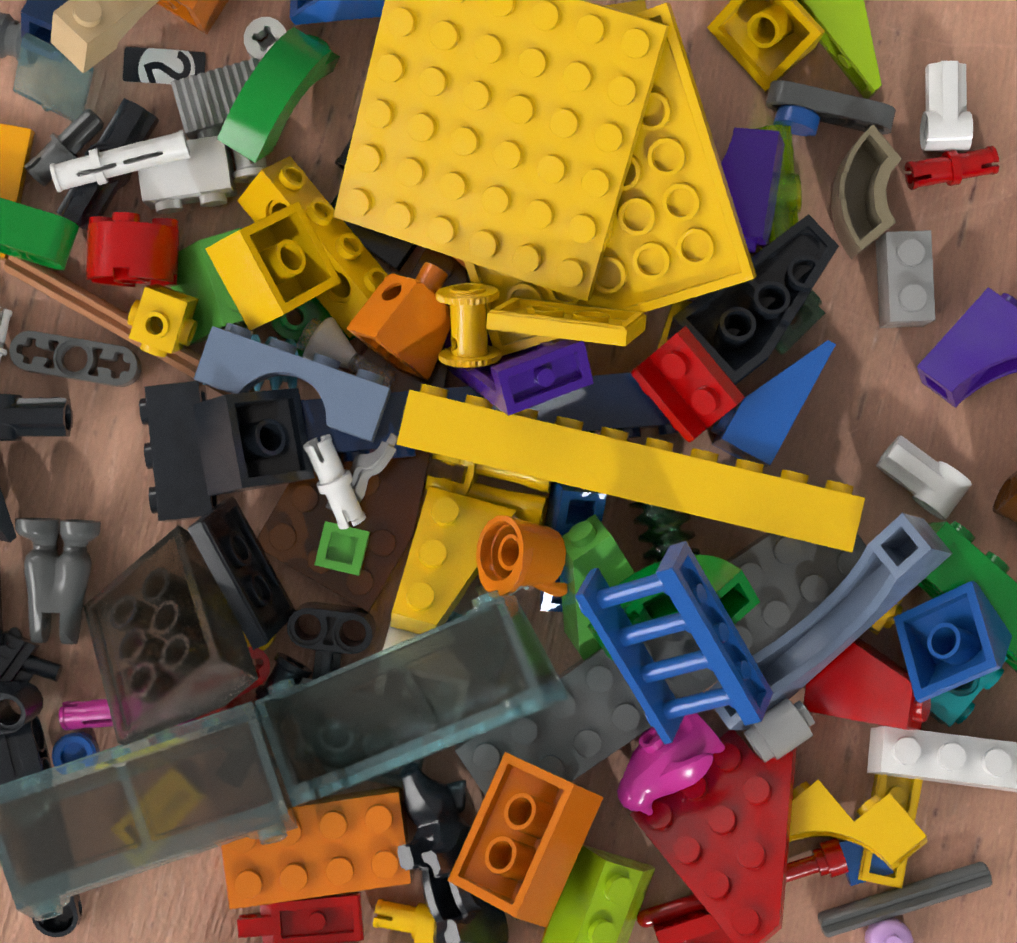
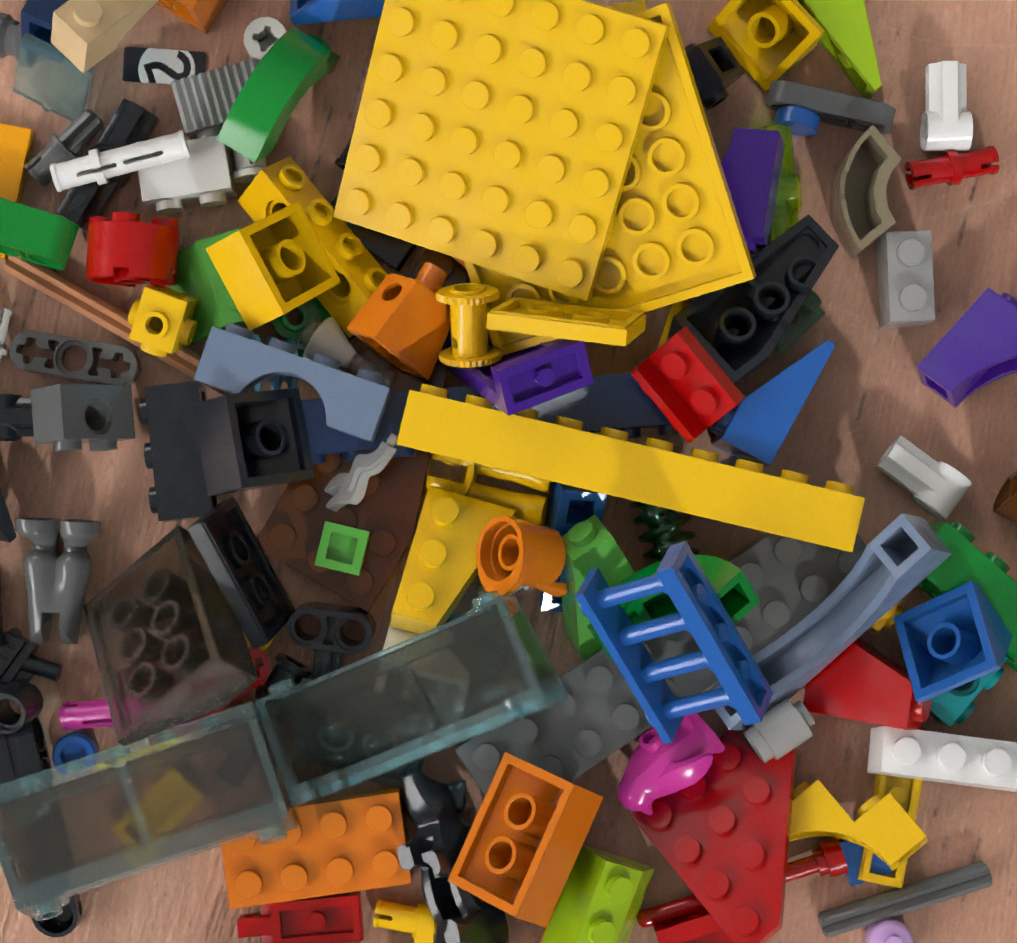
white pin [303,434,366,529] -> none
none -> dark grey brick [30,384,135,452]
none -> black brick [685,36,745,110]

